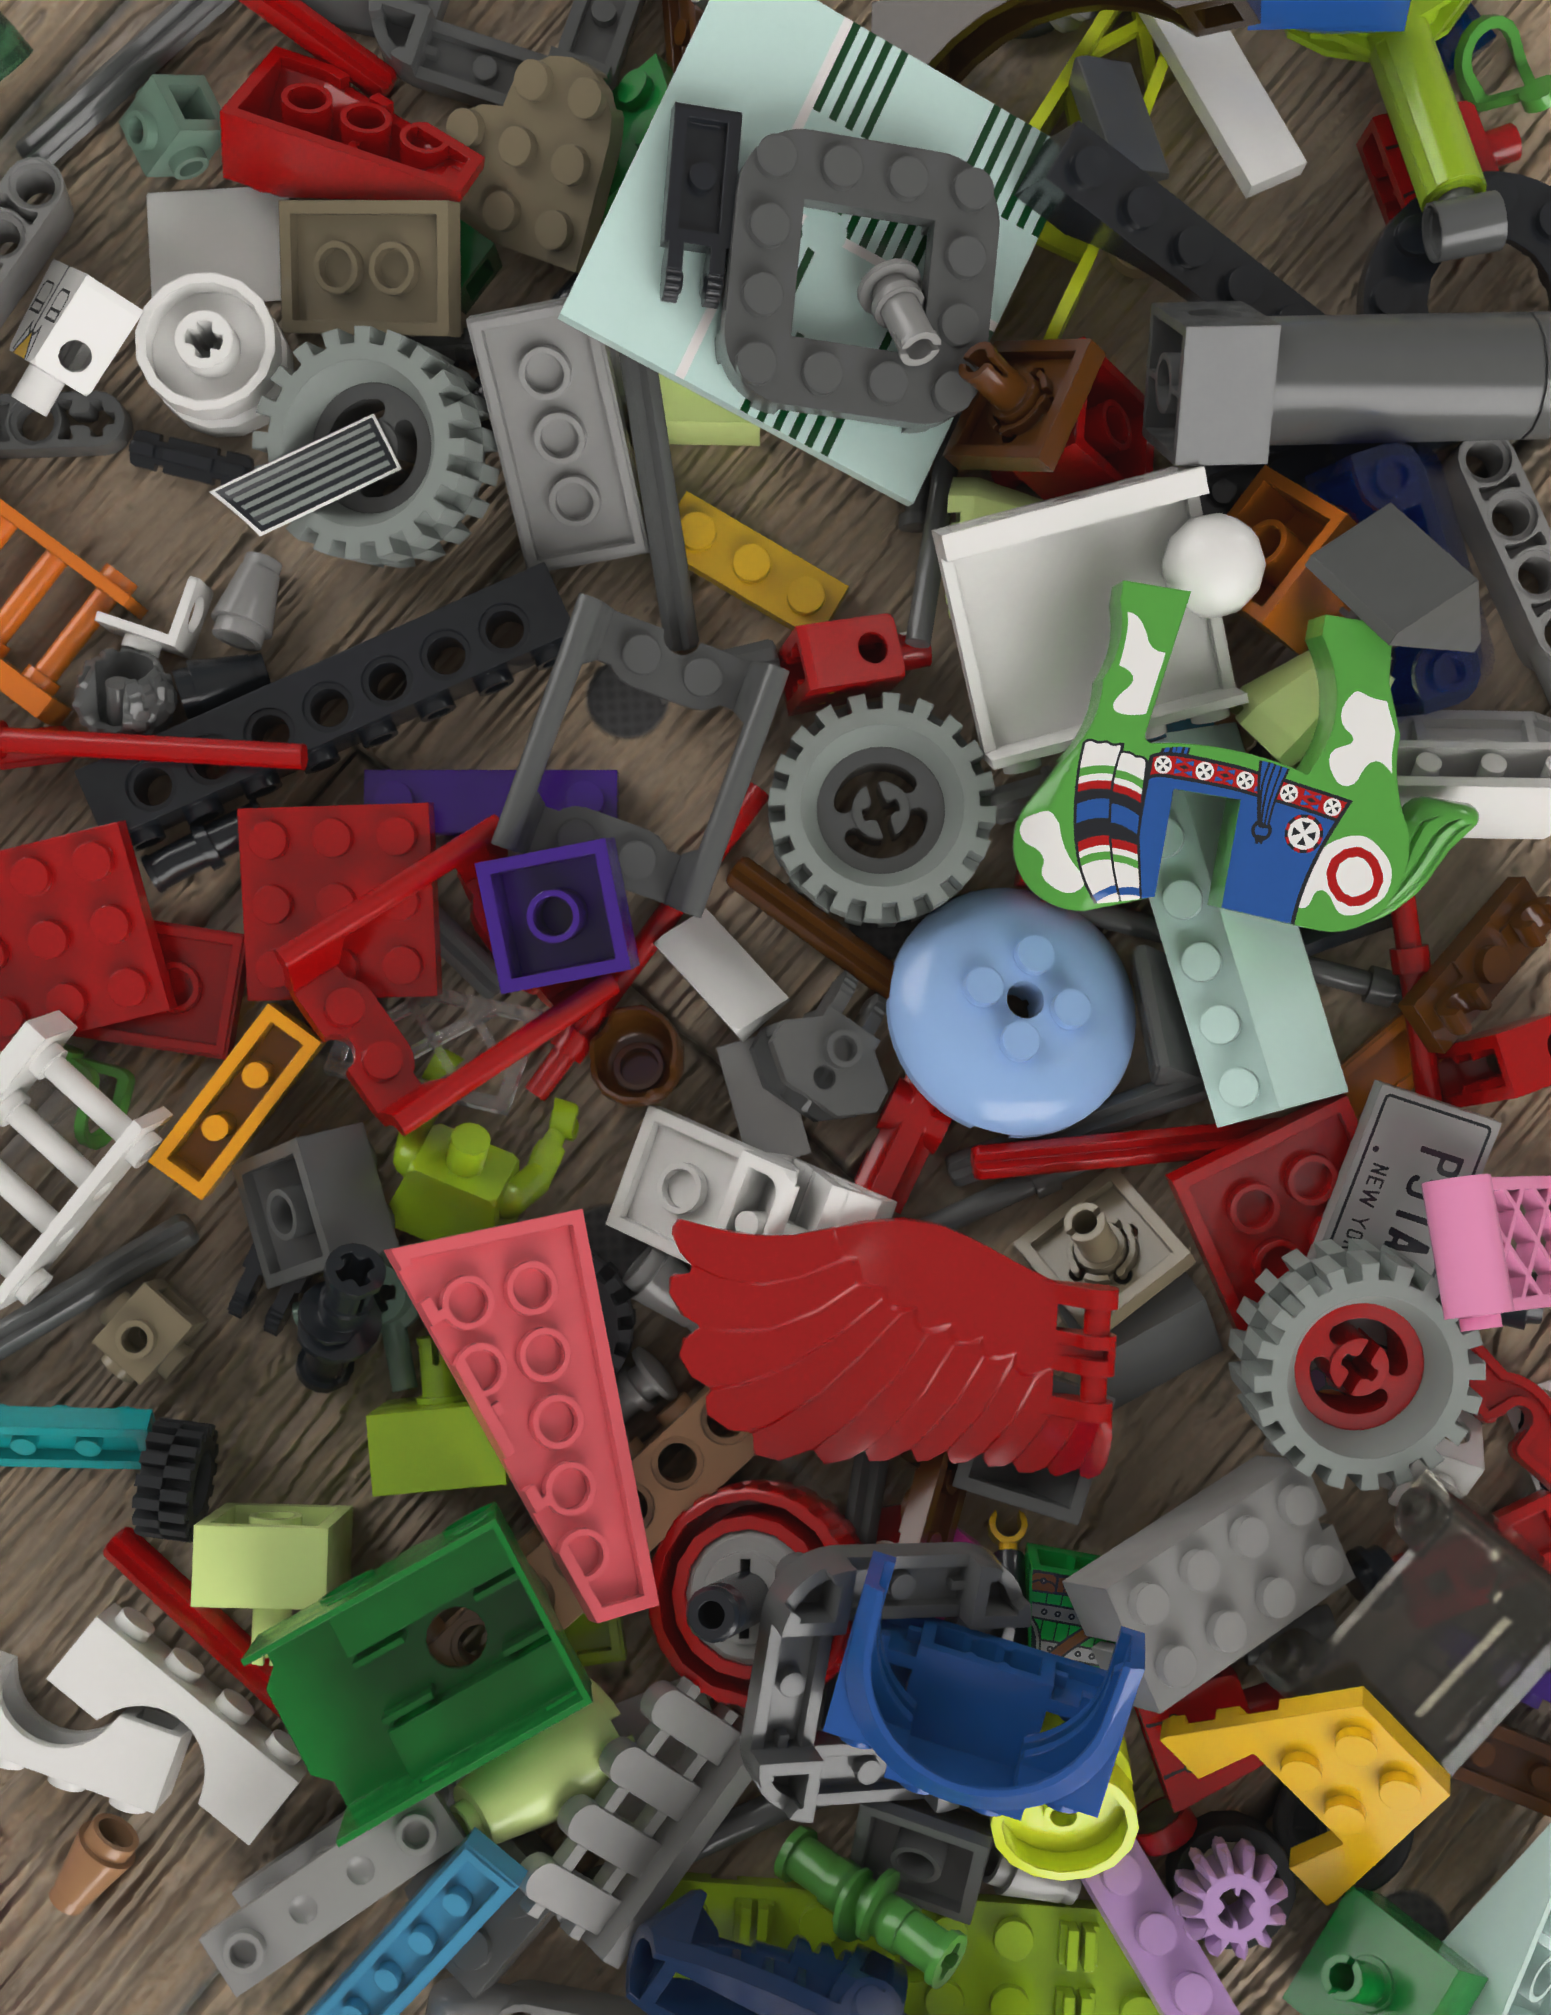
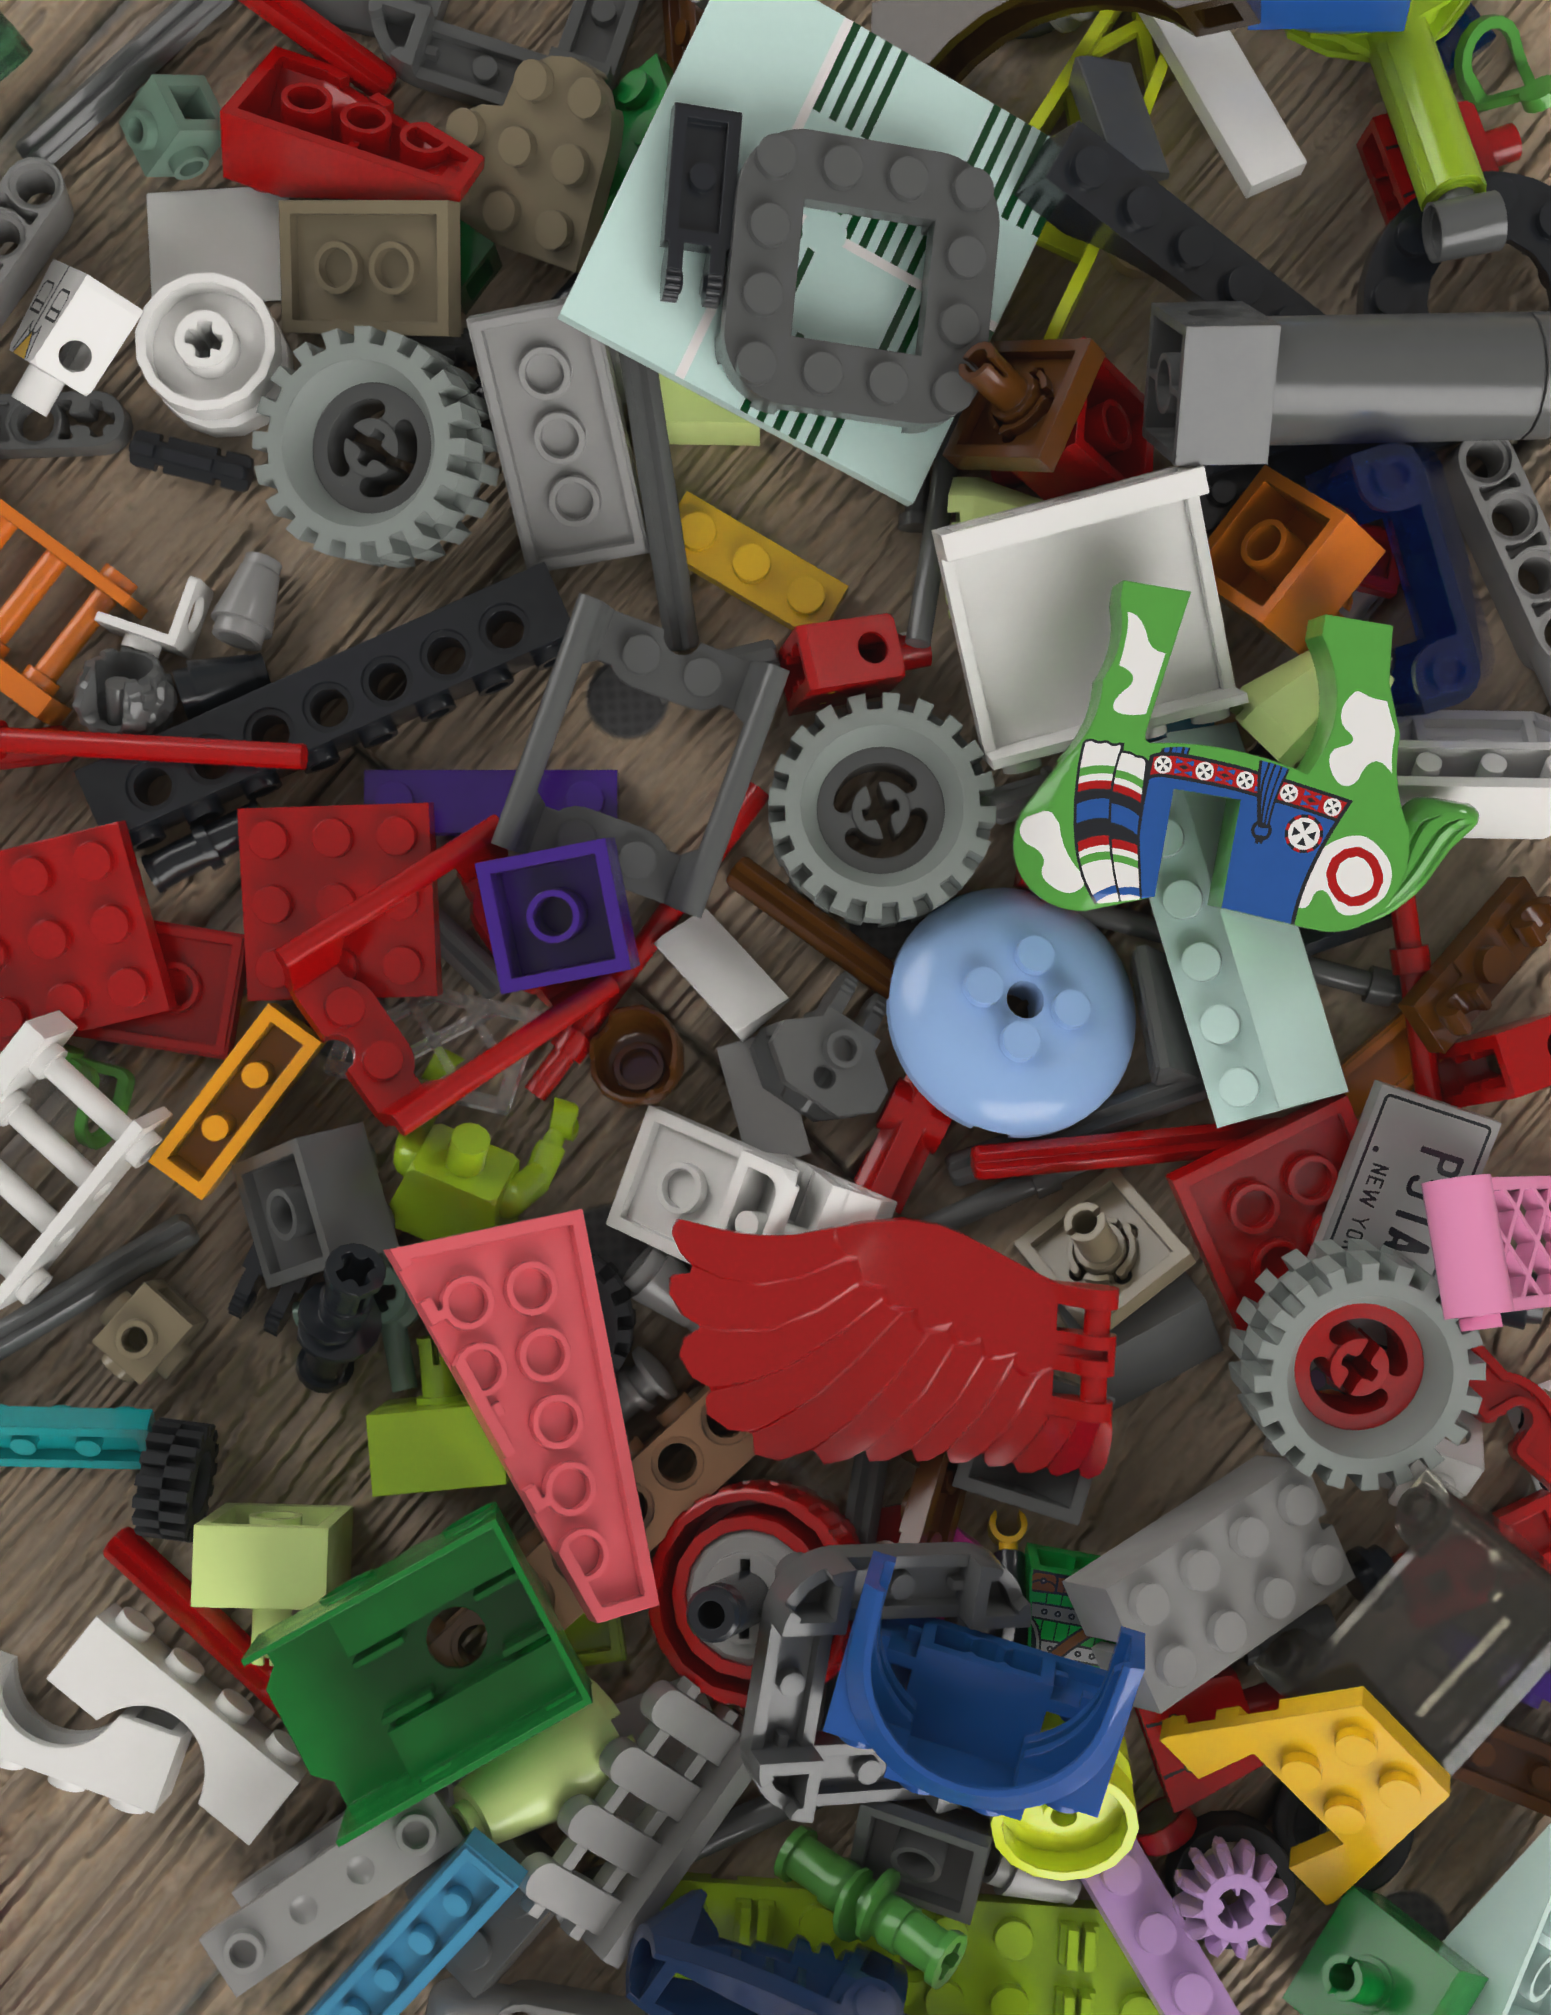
medium nougat cone [49,1813,139,1916] -> none
sticker [209,413,402,536] -> none
light grey pin [857,258,941,366] -> none
white hair [1162,513,1266,619] -> none
dark grey slope [1305,502,1482,652] -> none

